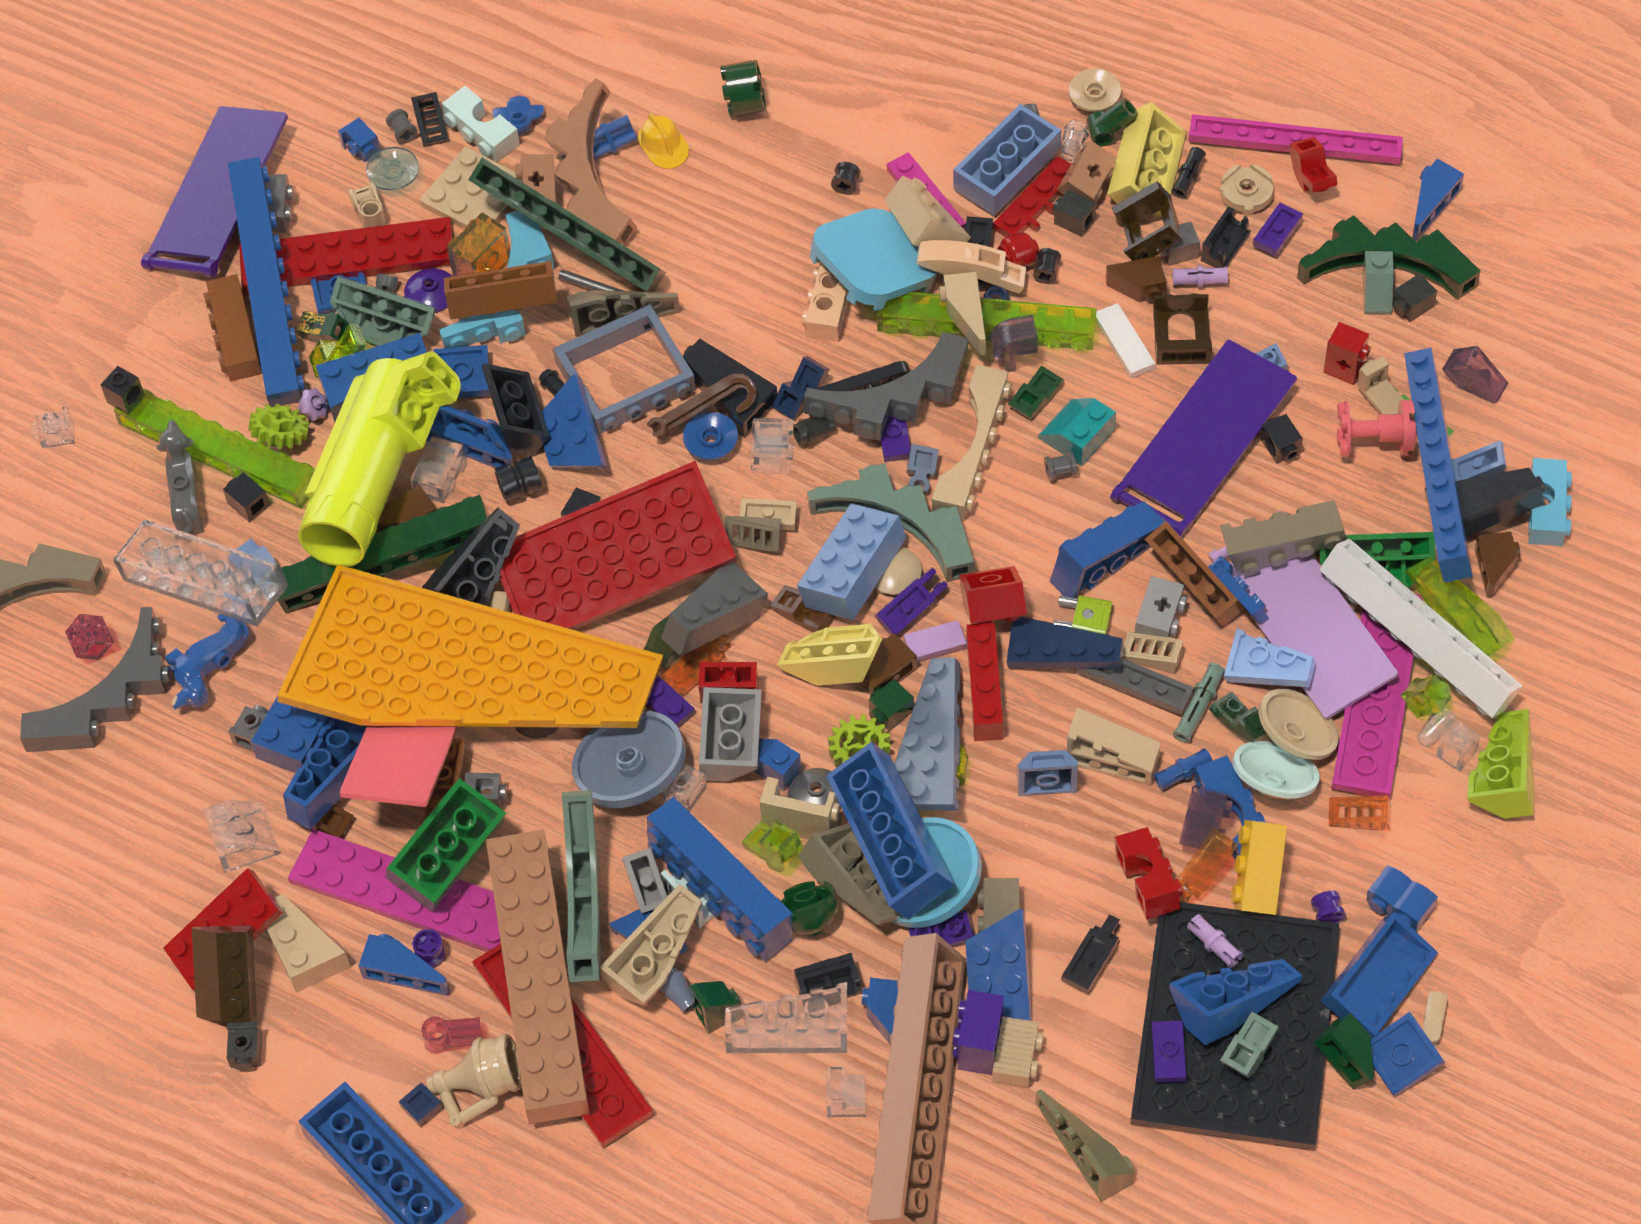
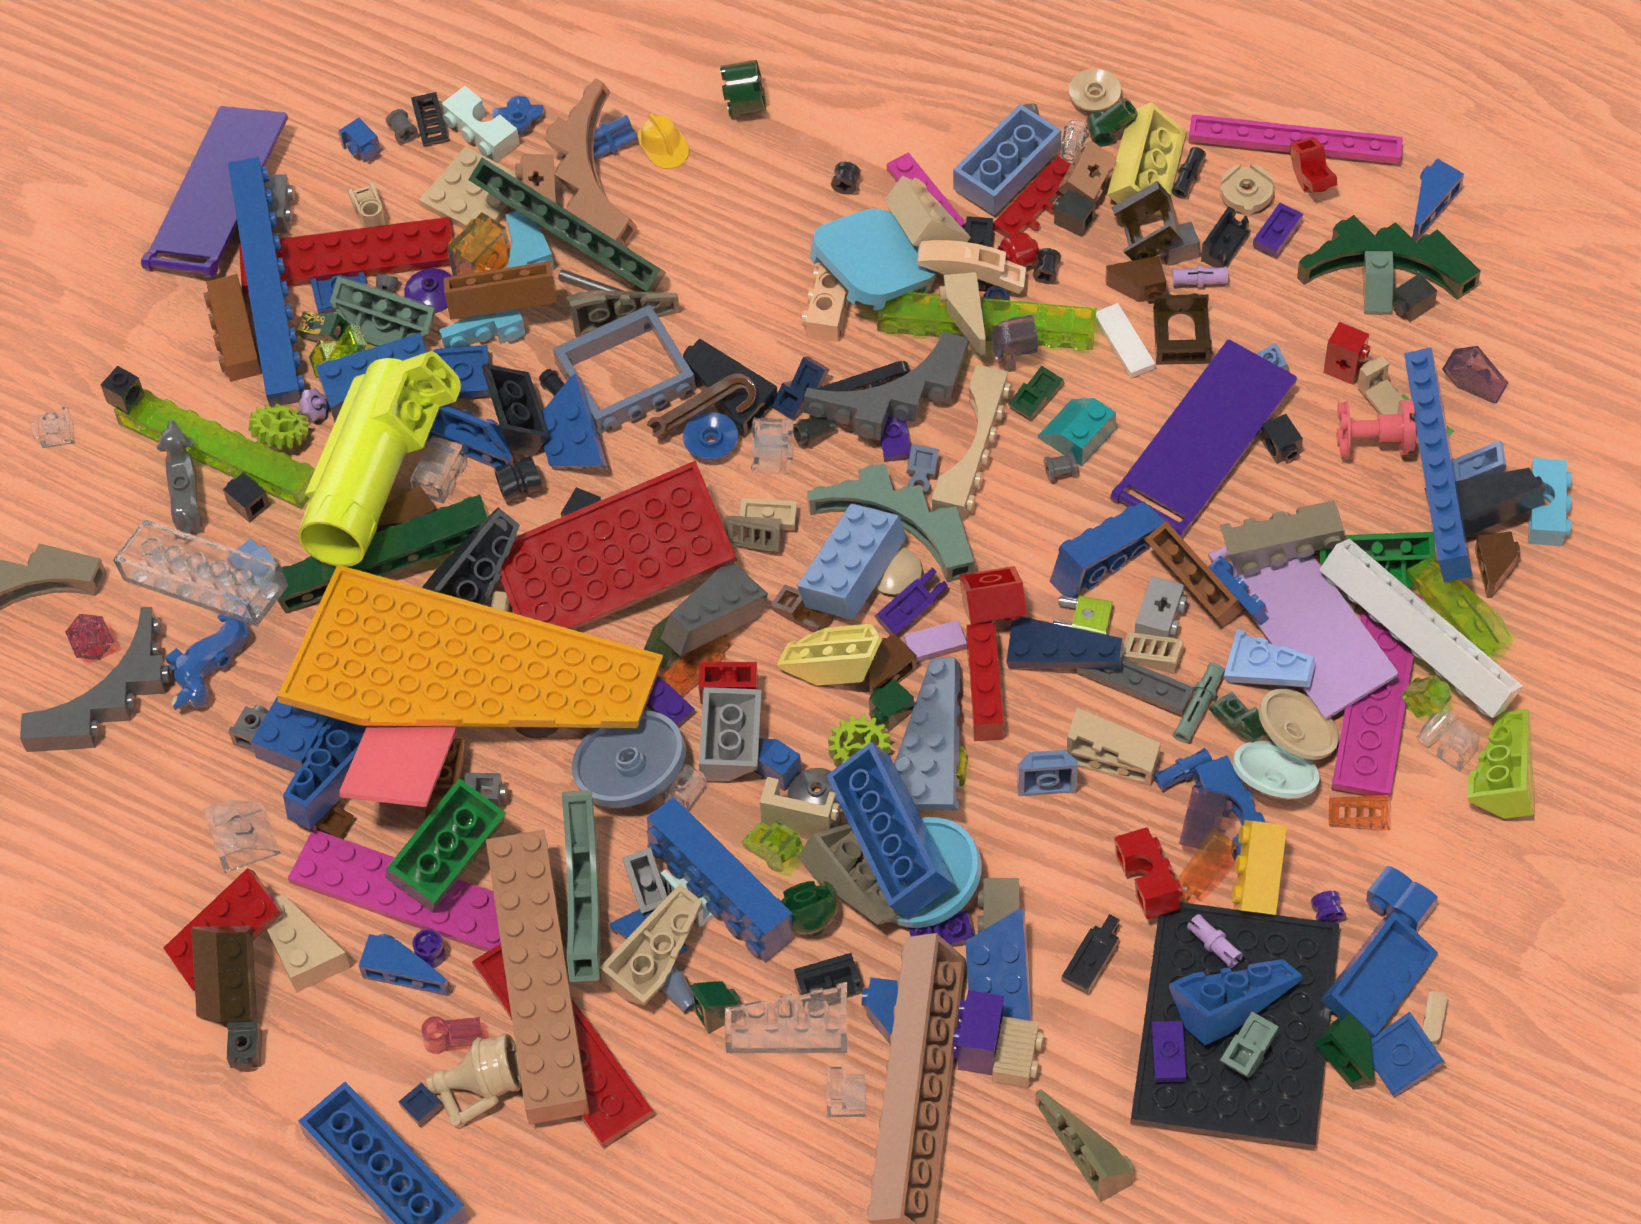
clear light blue dish [366,147,419,191] -> none

